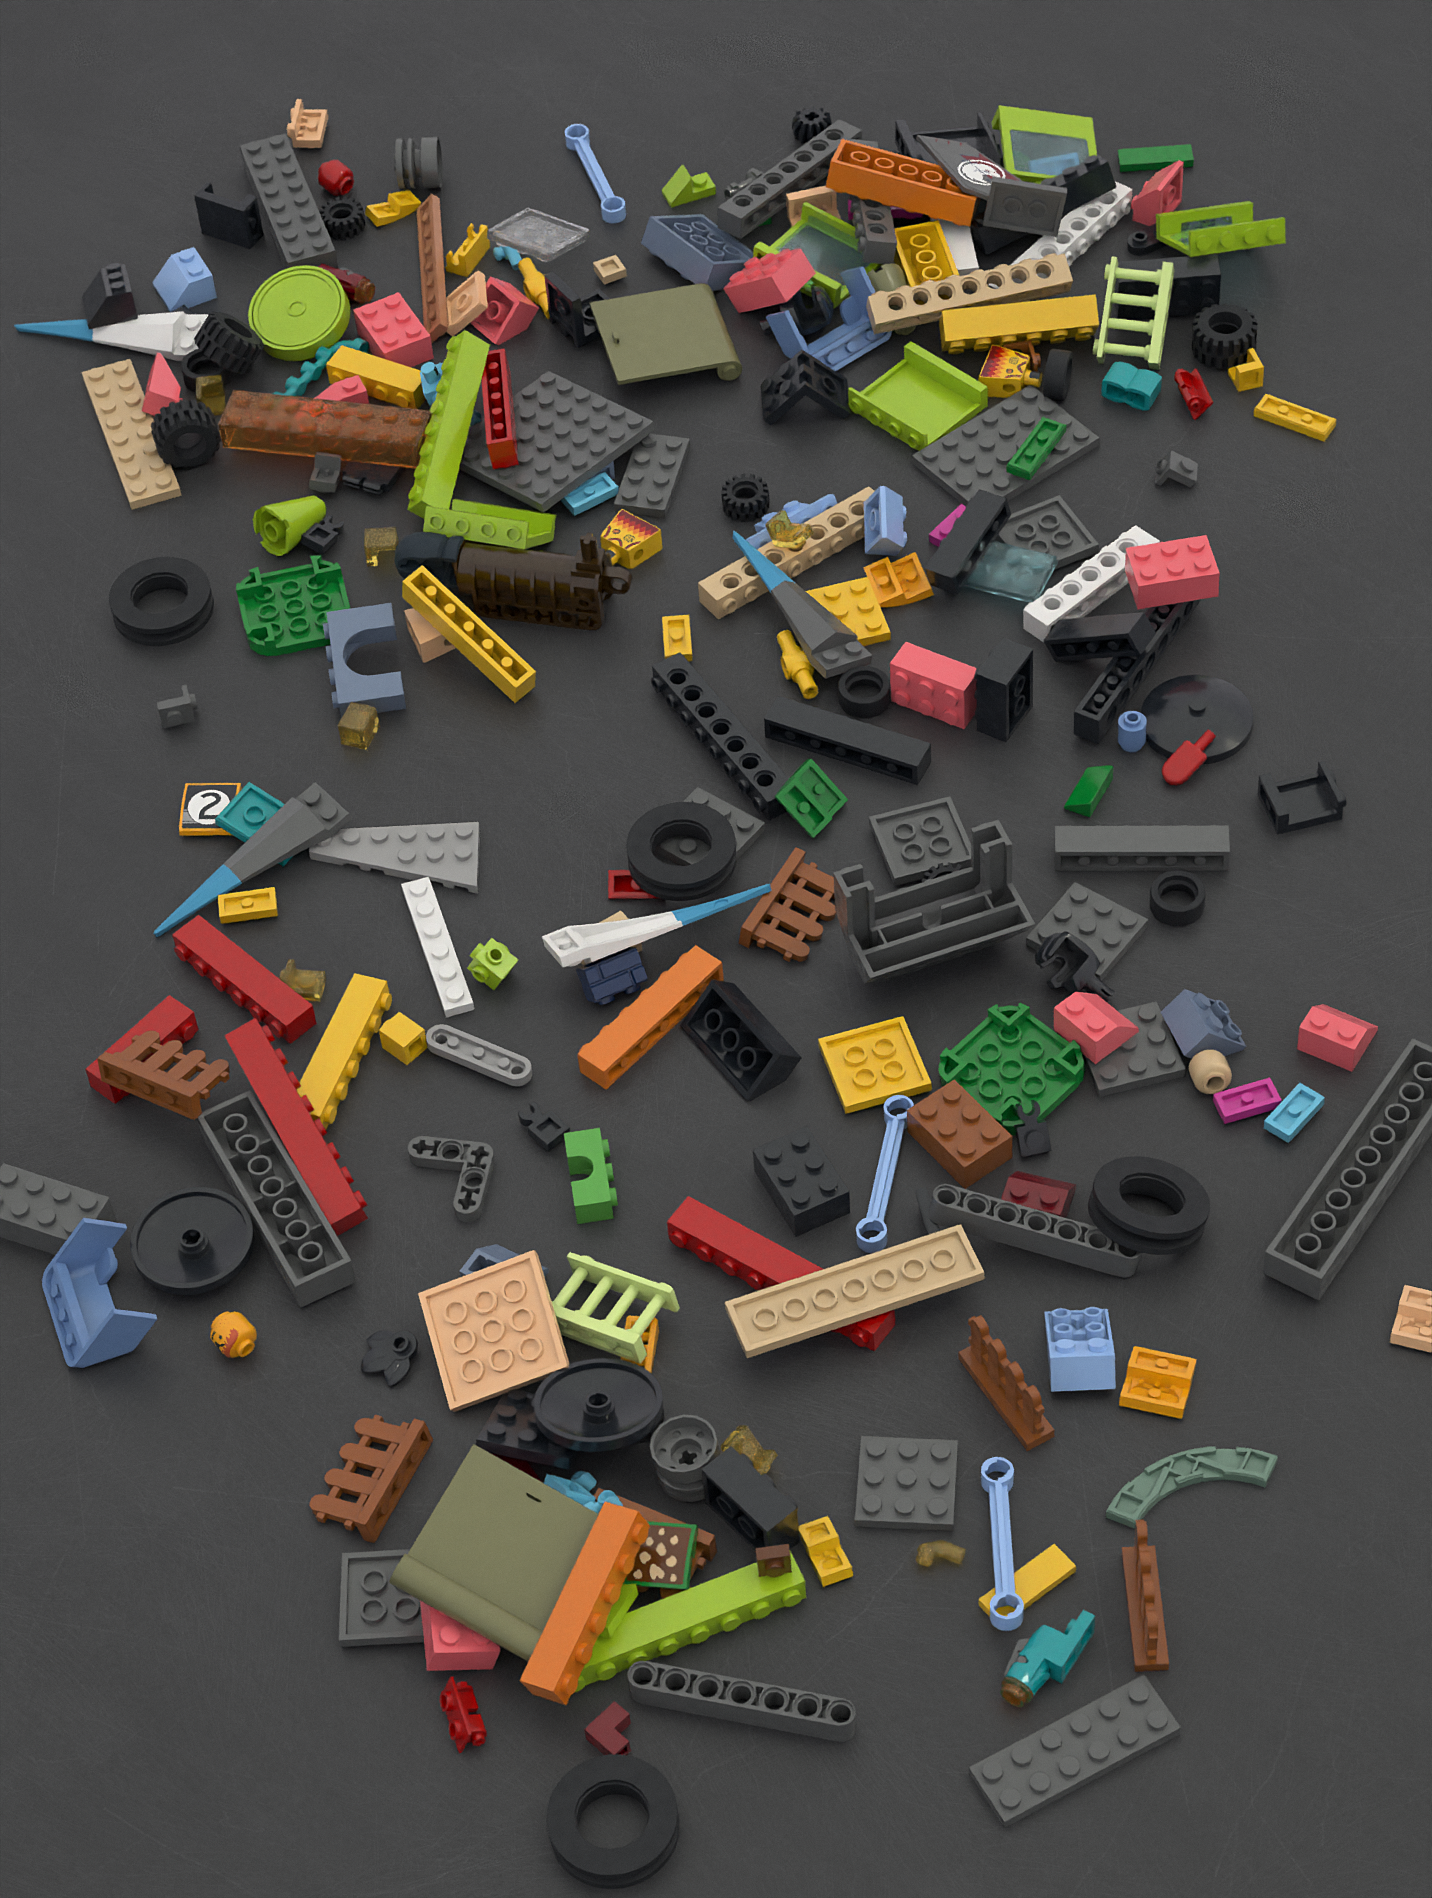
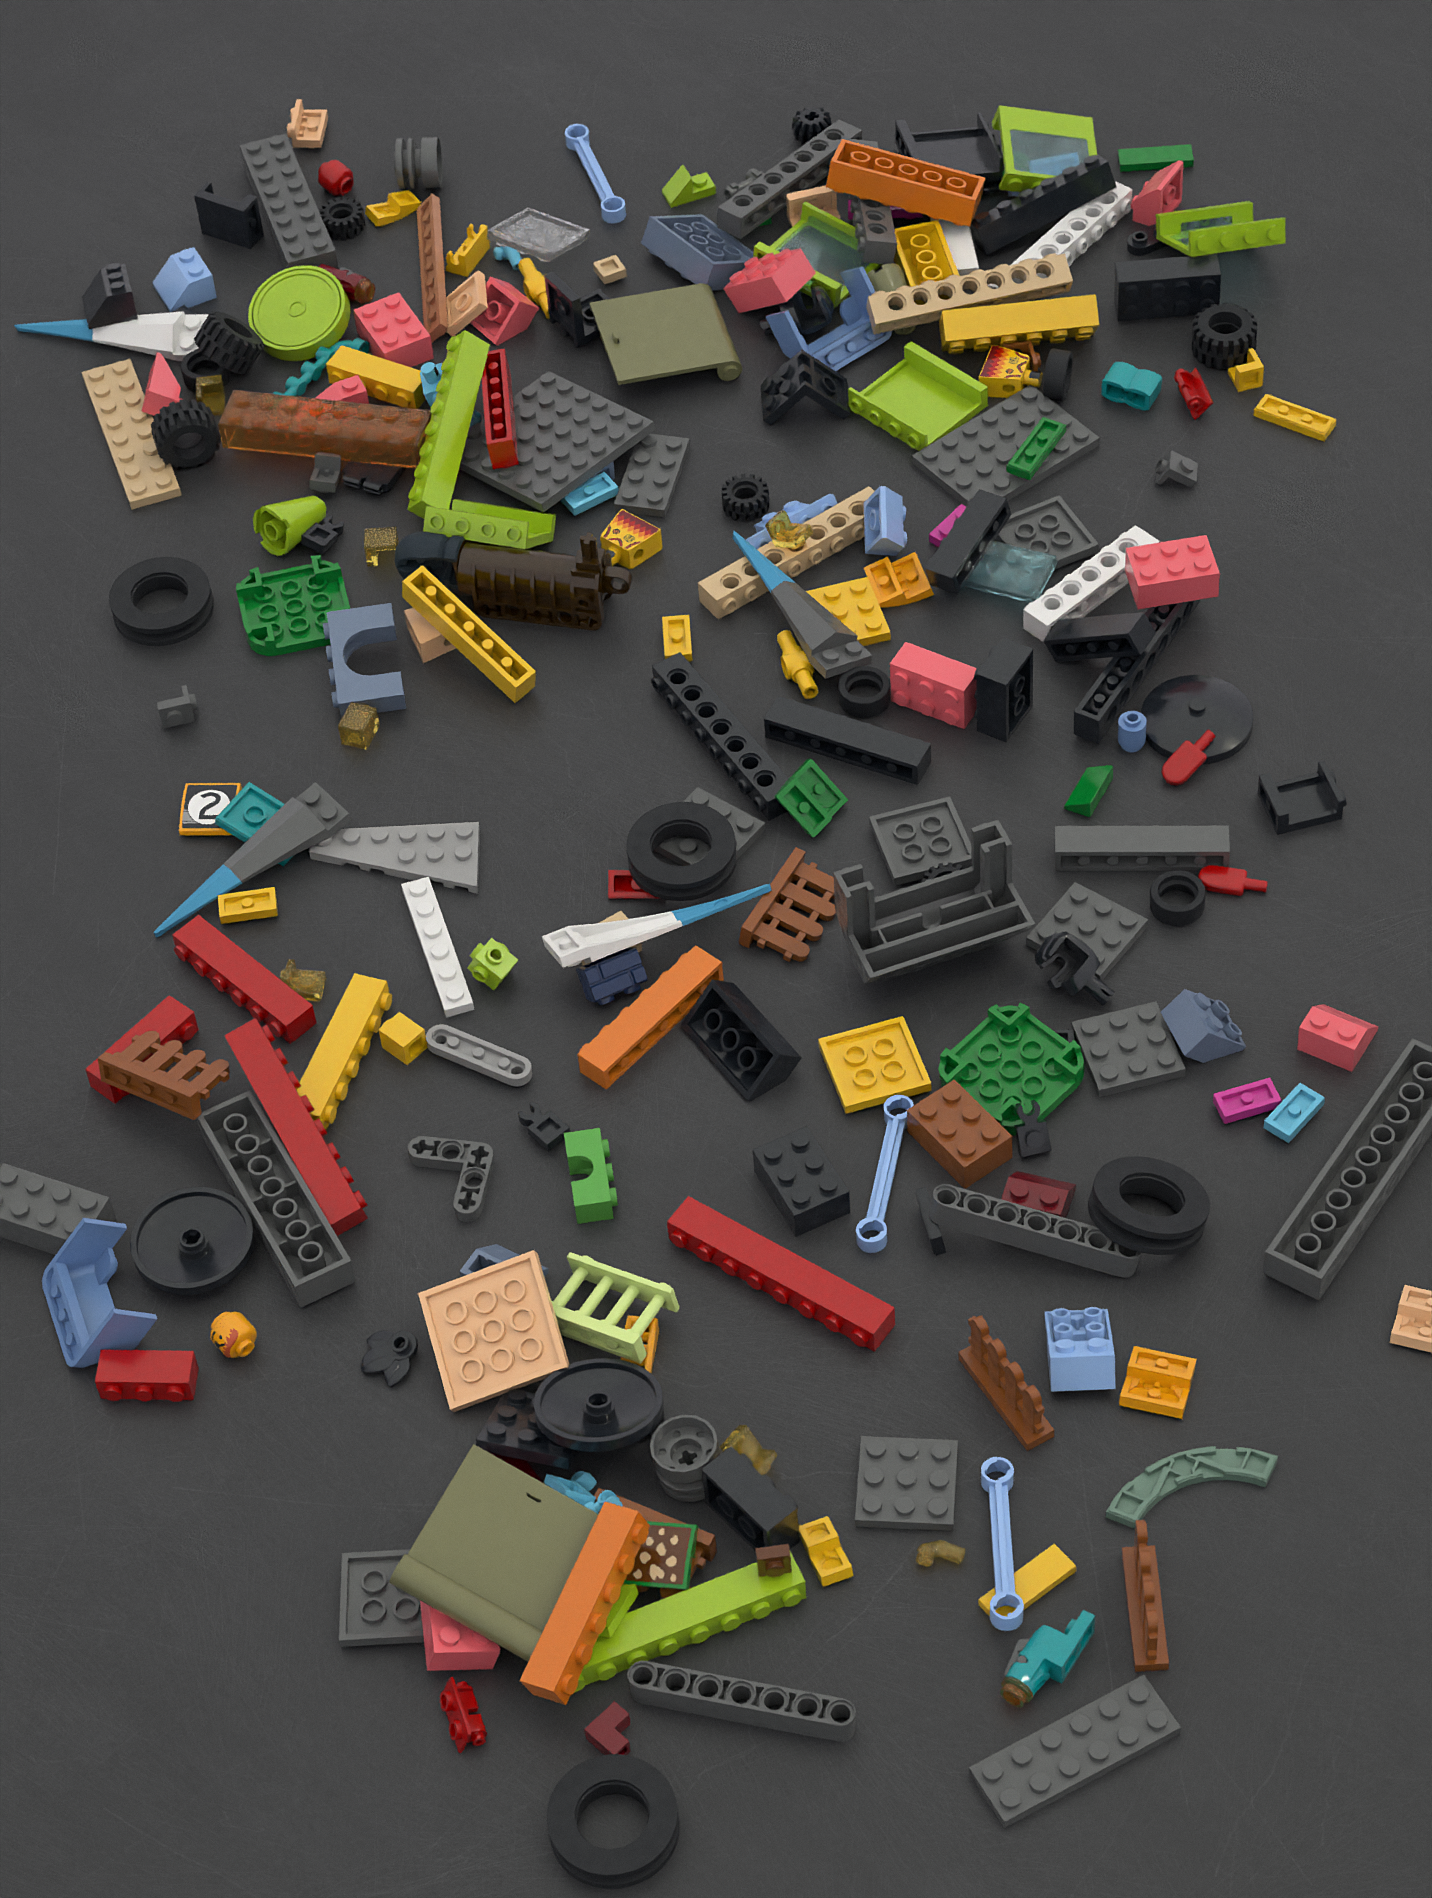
dark orange fence [309,1415,433,1543] -> none
tan plate [725,1224,984,1358] -> none
dark grey piece [916,135,1067,237] -> none
coral slope [1054,992,1139,1065] -> none
yellowish green fence [1093,256,1175,370] -> none
tan head [1189,1050,1232,1094] -> none
none -> red brick [95,1350,199,1402]
none -> red piece [1198,865,1268,896]

